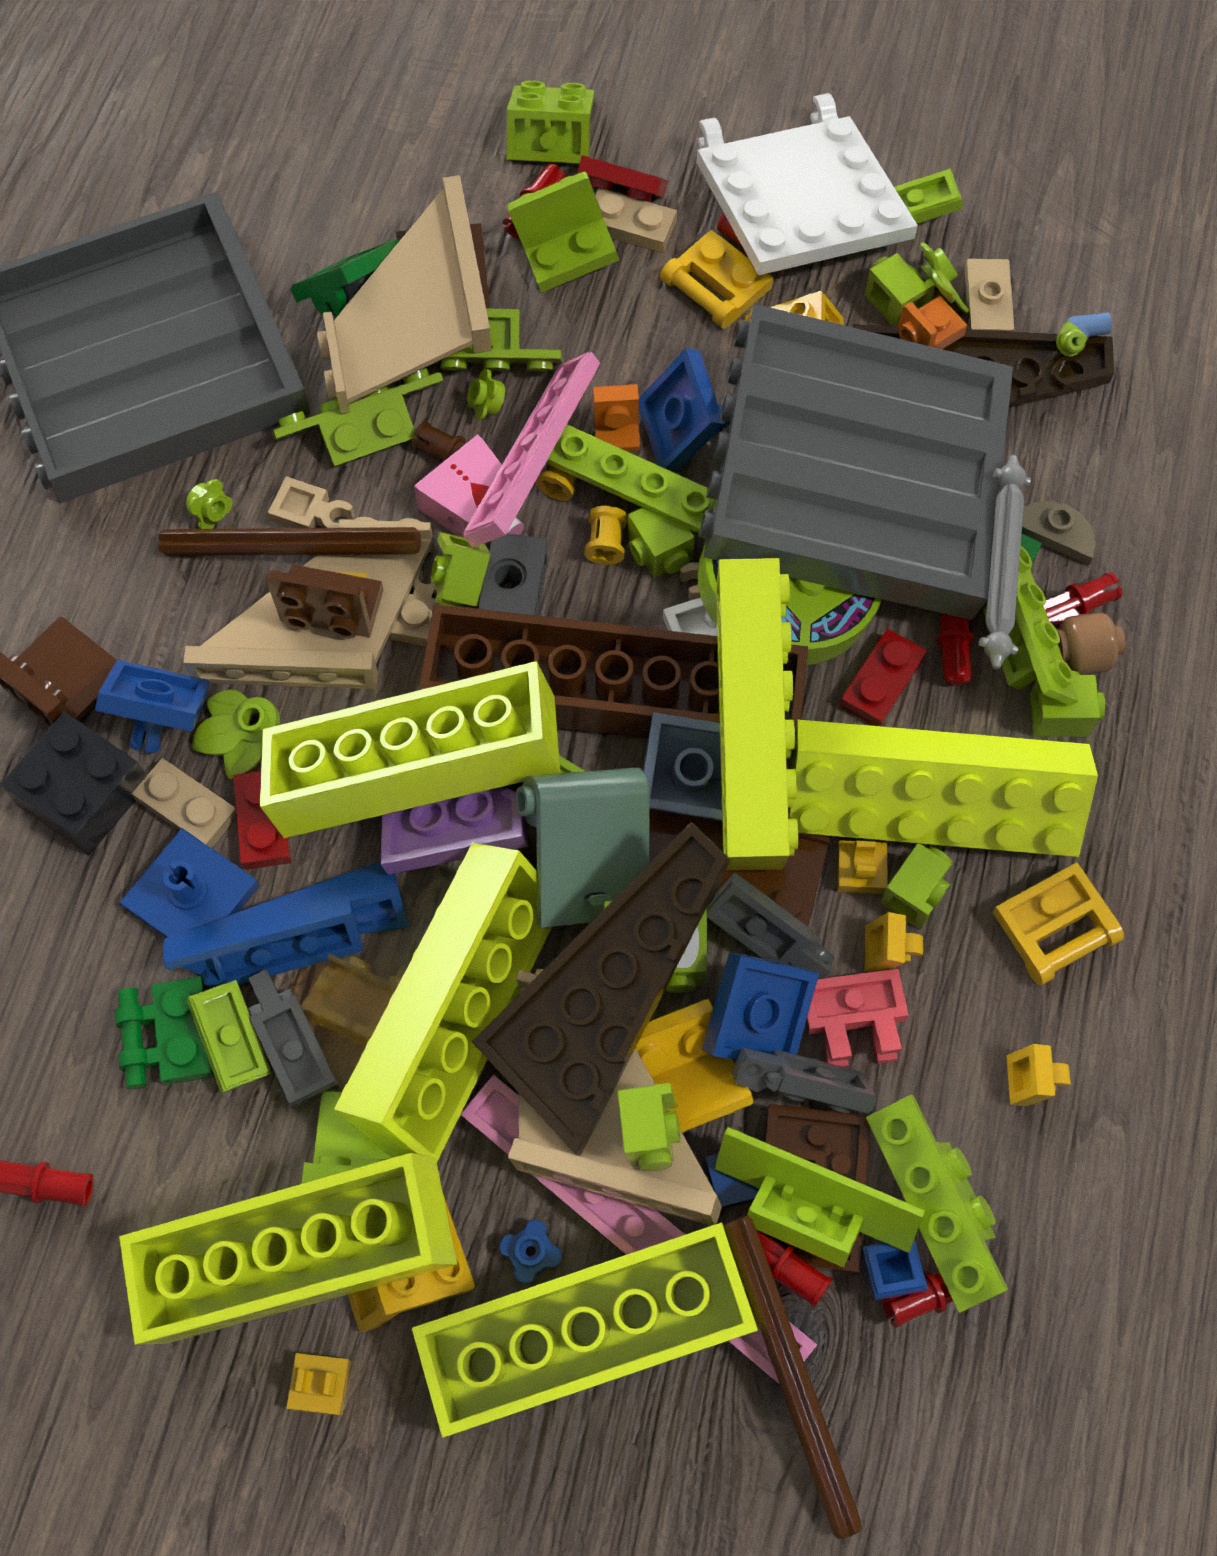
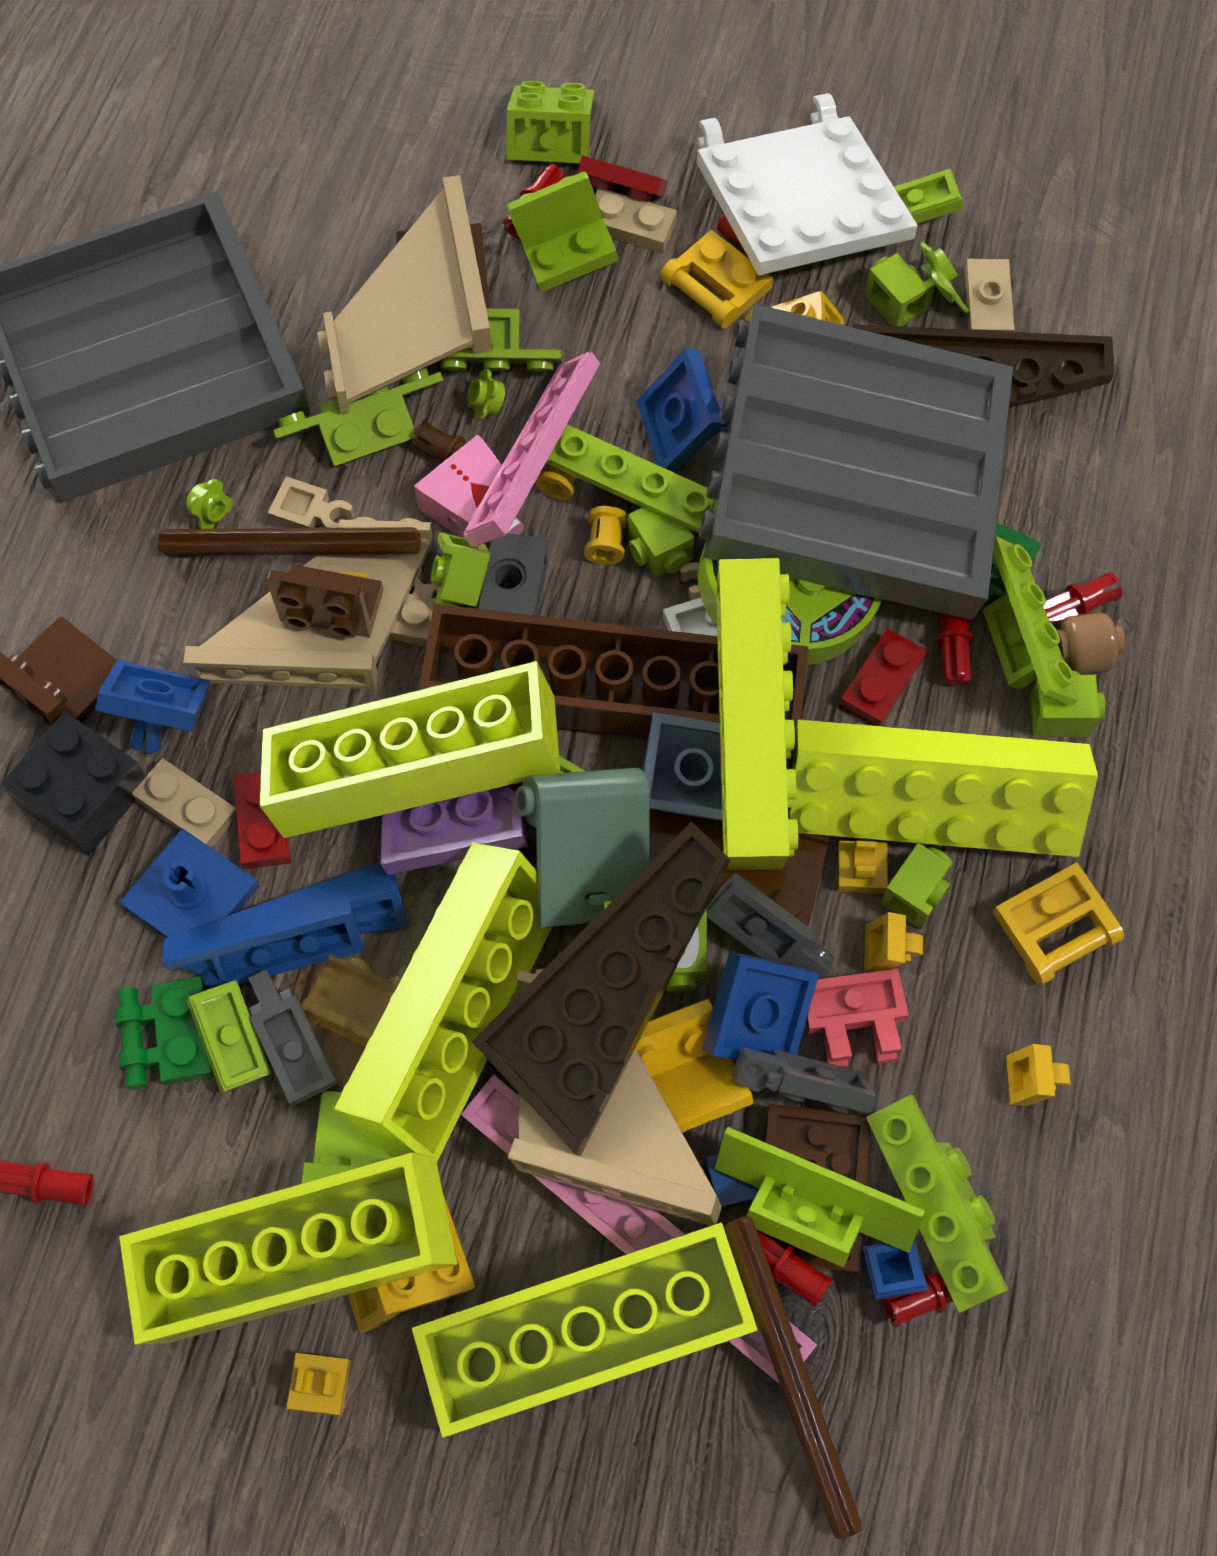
lime plate [192,690,280,780] -> none
green piece [290,238,401,319] -> none
blue plate [500,1220,561,1283] -> none
orange bracket [593,384,640,452] -> none
lime brick [618,1083,681,1171] -> none
orange bracket [897,296,967,349] -> none
light grey wheel [979,455,1031,669] -> none
dark tan plate [1022,501,1096,565] -> none
arm [1056,312,1112,356] -> none

